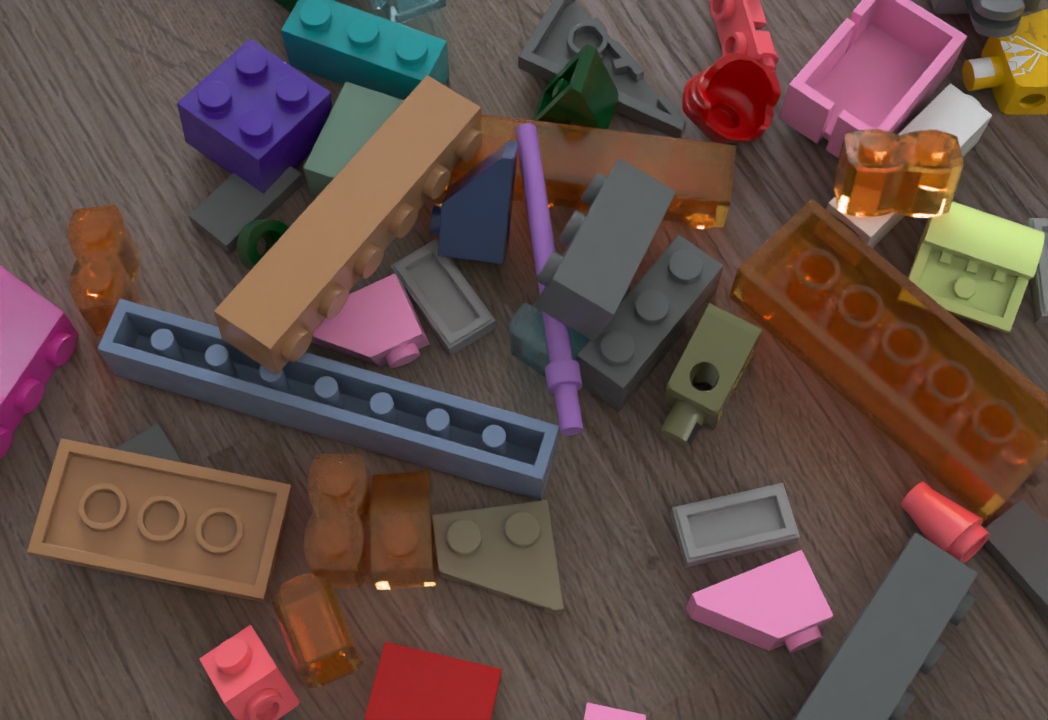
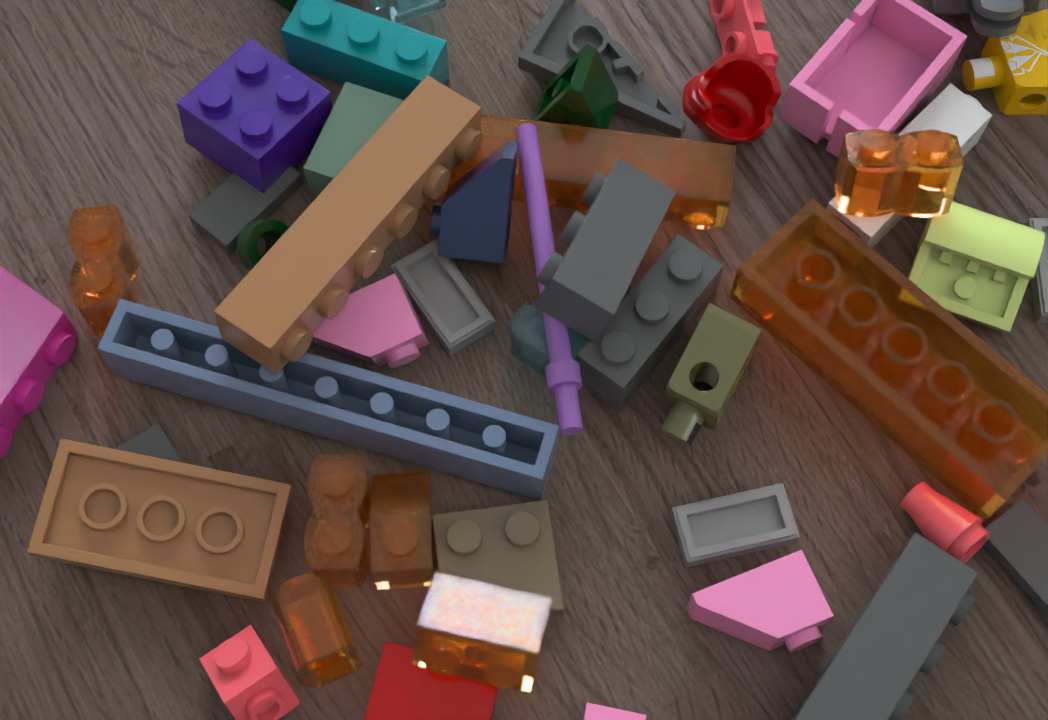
none -> brick [412,571,552,693]

